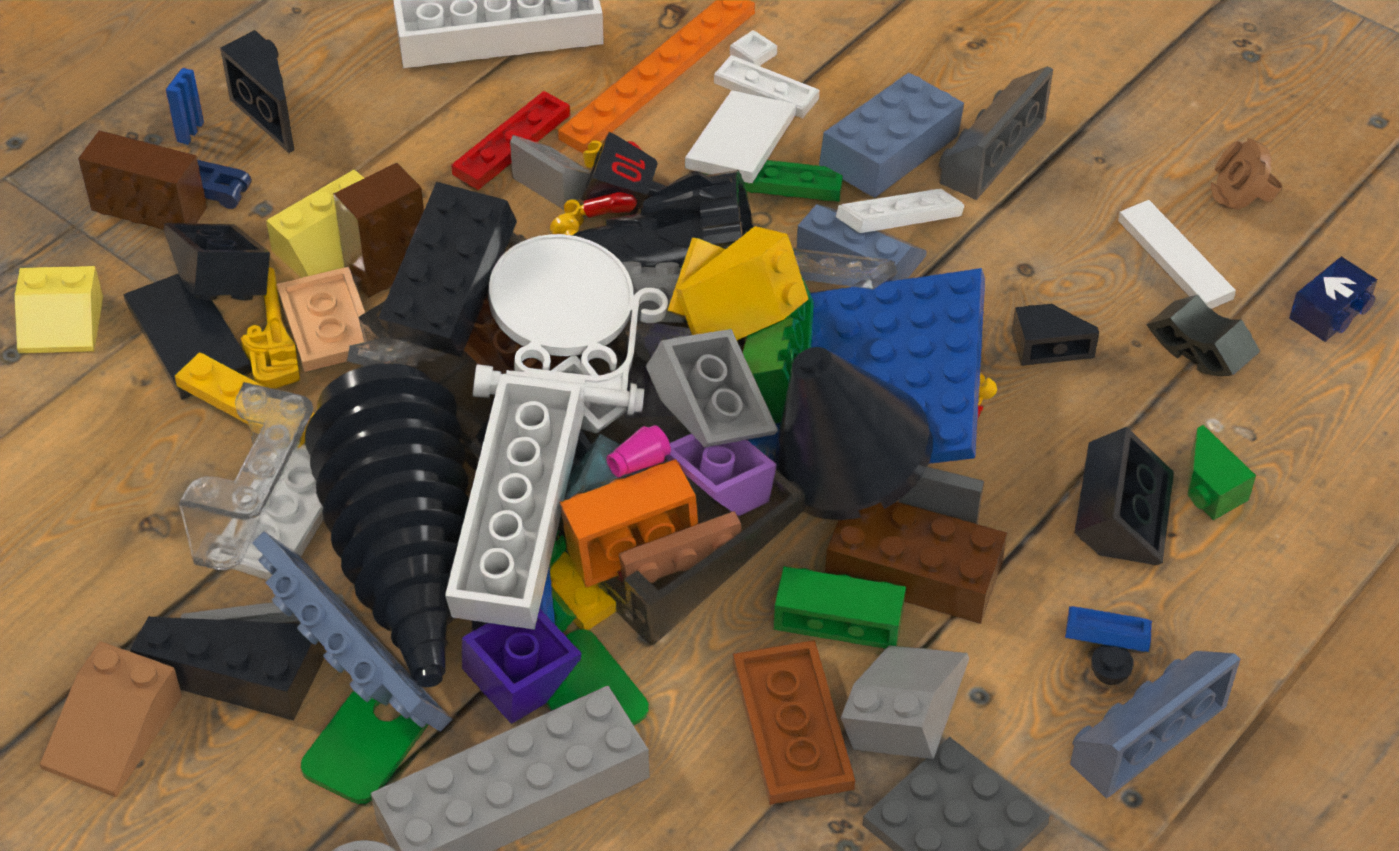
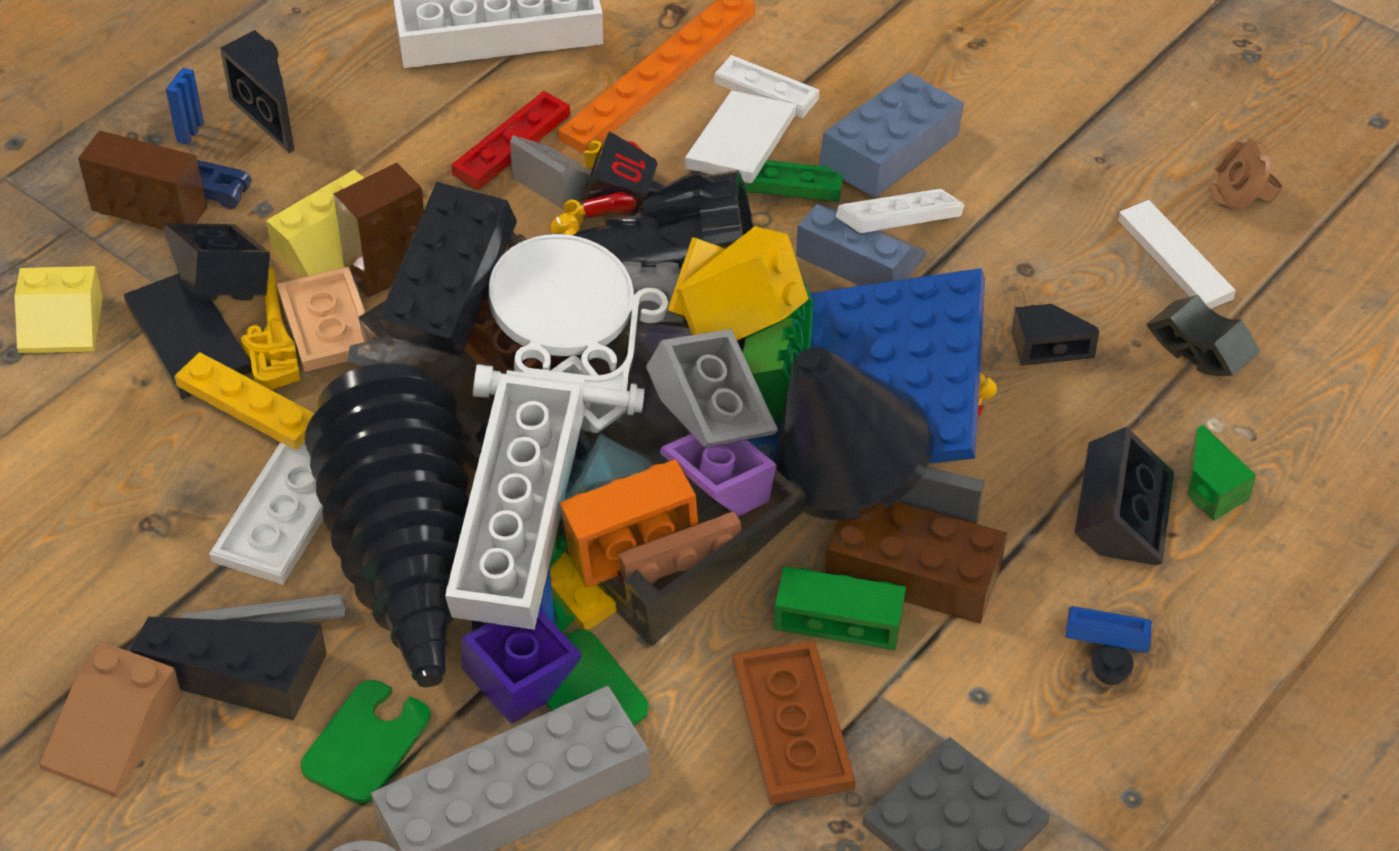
clear windscreen [179,382,313,570] -> none
sand blue plate [252,531,452,732] -> none
dark pink cone [606,425,671,477] -> none
white tile [730,30,777,66] -> none
clear tile [793,248,897,289] -> none
light grey slope [841,645,969,759] -> none
dark grey slope [939,66,1053,200] -> none
sand blue slope [1070,651,1240,799] -> none
clear blue brick [1289,256,1378,342] -> none

